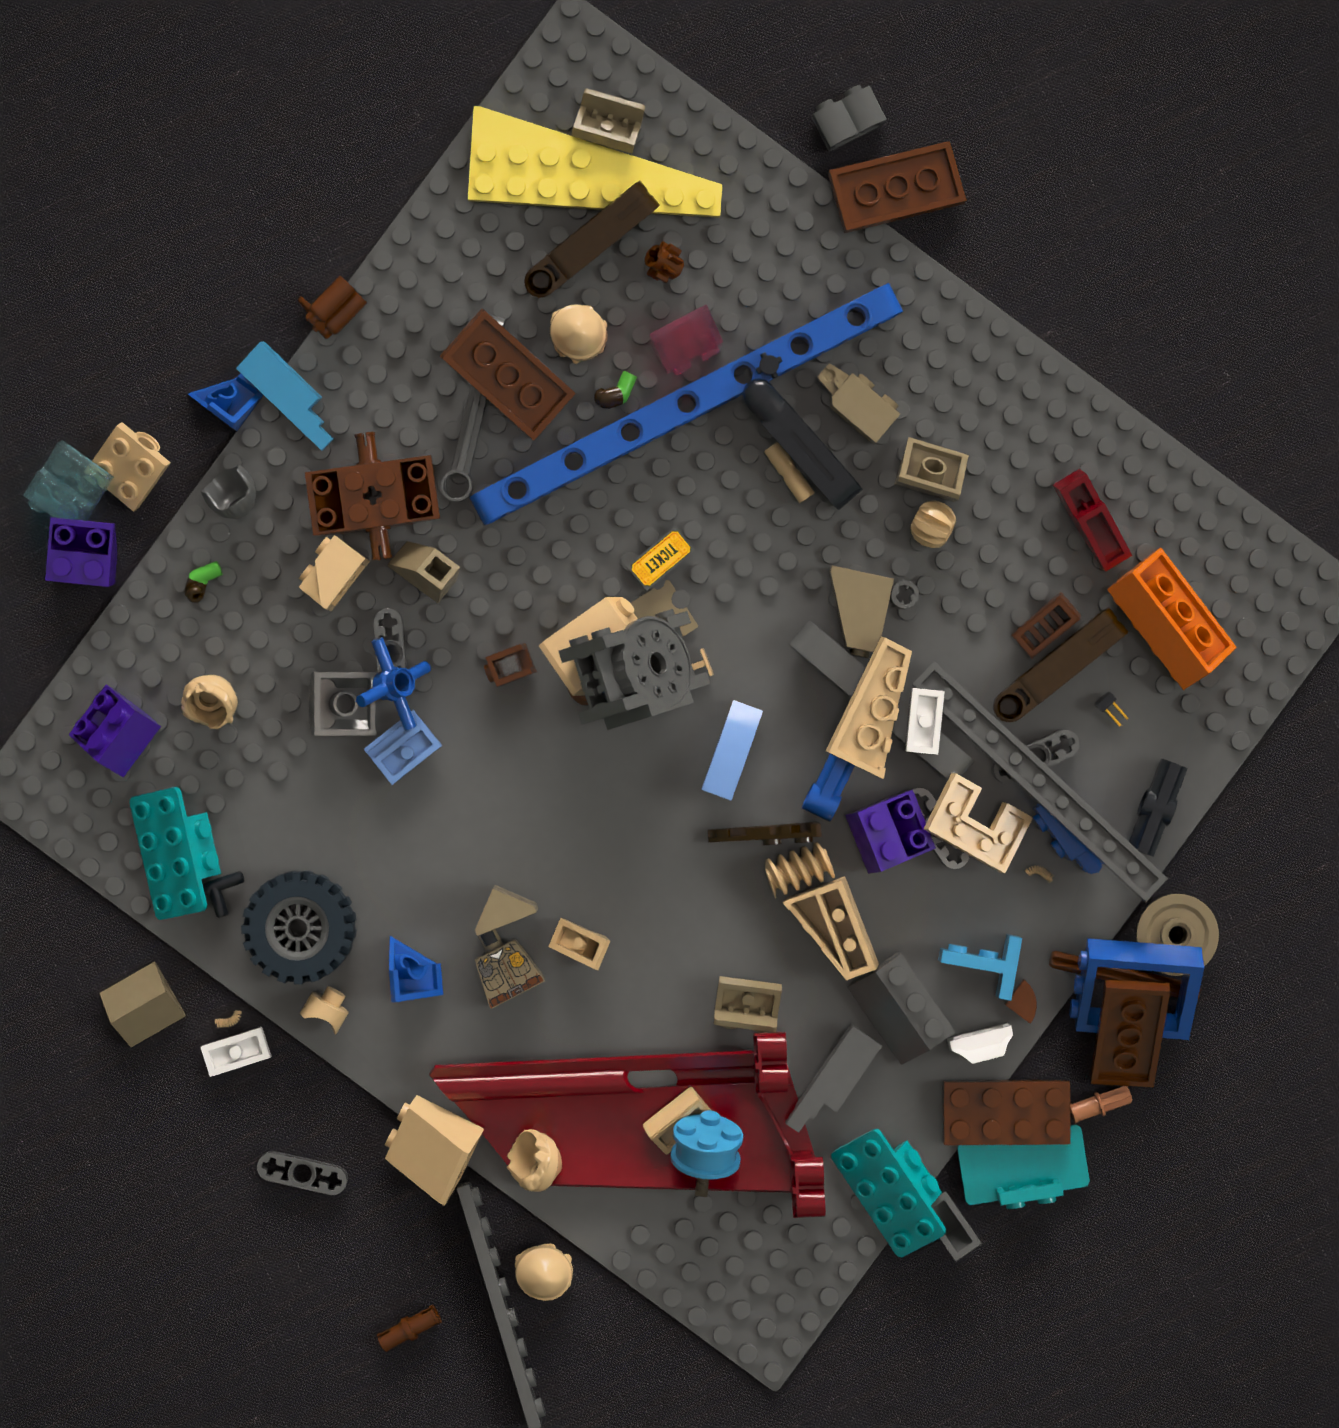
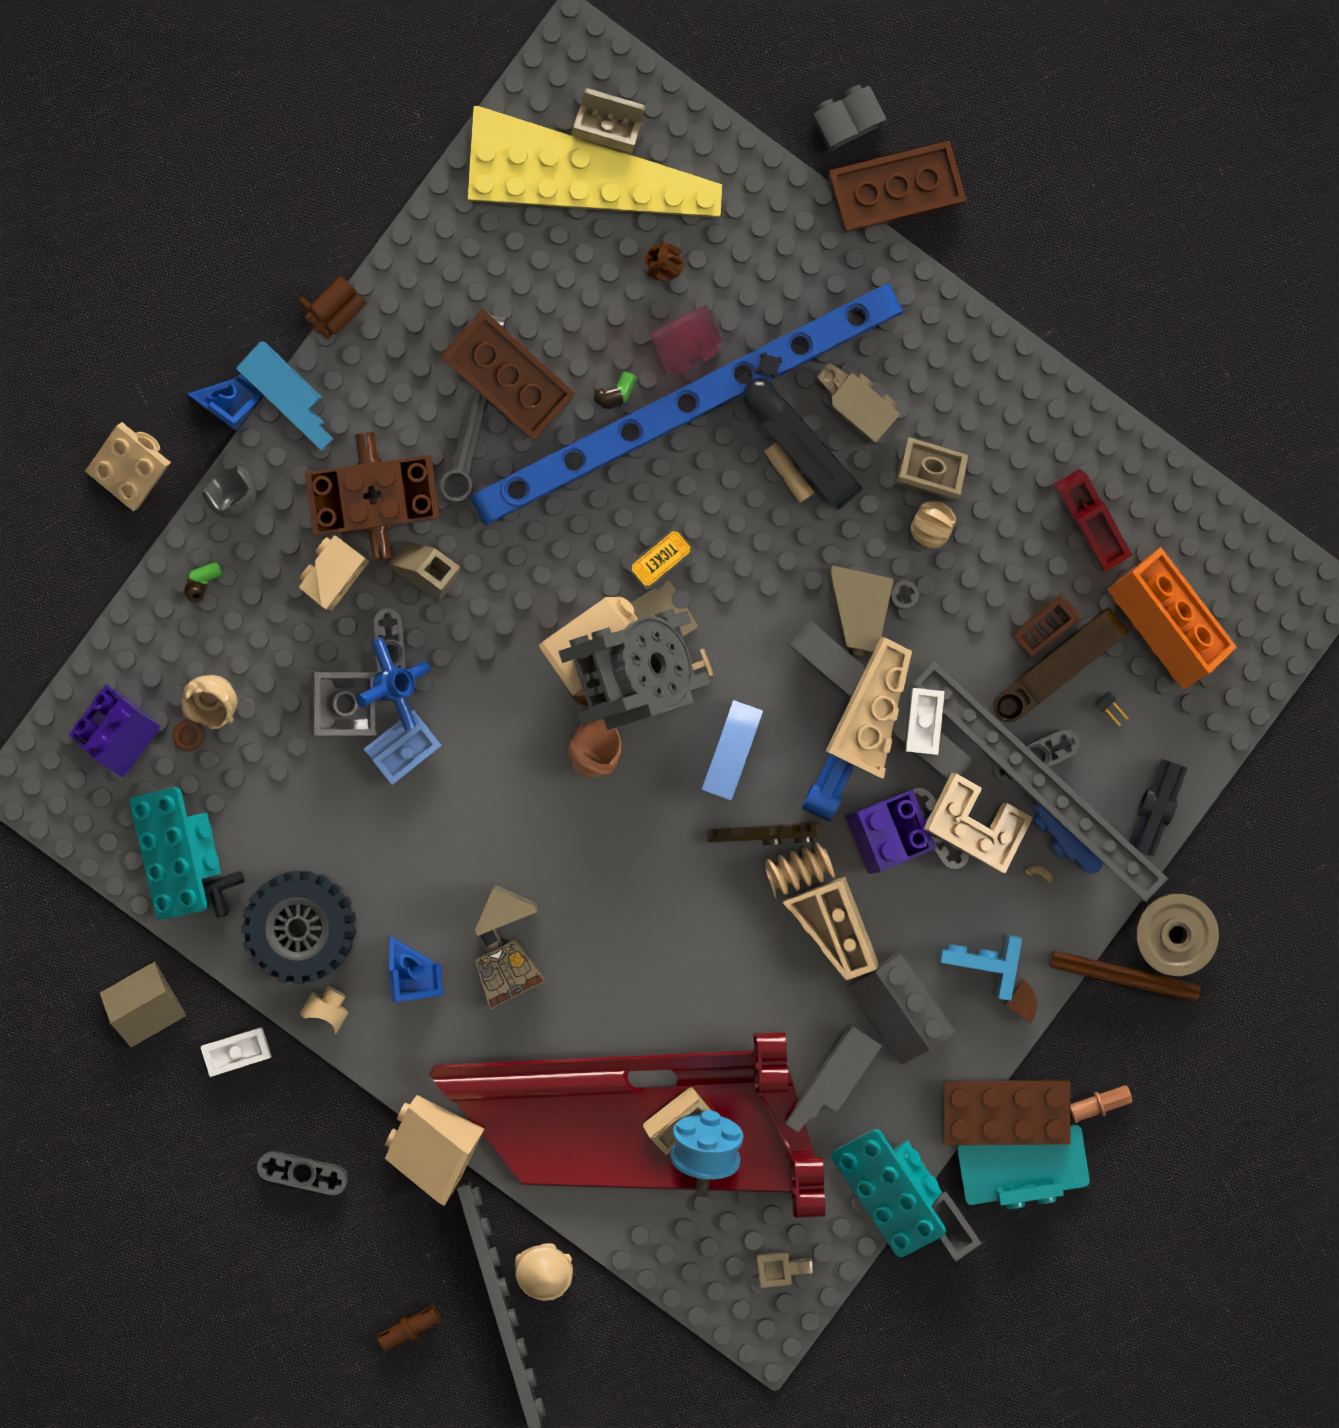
clear light blue plate [23,440,114,521] -> none
dark purple slope [45,517,117,587] -> none
tan leg [215,1010,242,1028] -> none
reddish brown window [484,643,537,687] -> none
tan hair [507,1129,562,1192] -> none
dark brown piece [524,180,660,298] -> none
tan slope [549,918,610,970] -> none
tan hair [550,304,608,364] -> none
dark tan bracket [713,976,782,1033] -> none
white slope [947,1023,1013,1064] -> none
blue window [1069,938,1204,1040] -> none
reddish brown plate [1090,980,1170,1087] -> none
none -> reddish brown tile [172,720,205,751]
none -> nougat piece [567,718,622,779]
none -> dark tan plate [757,1251,813,1288]

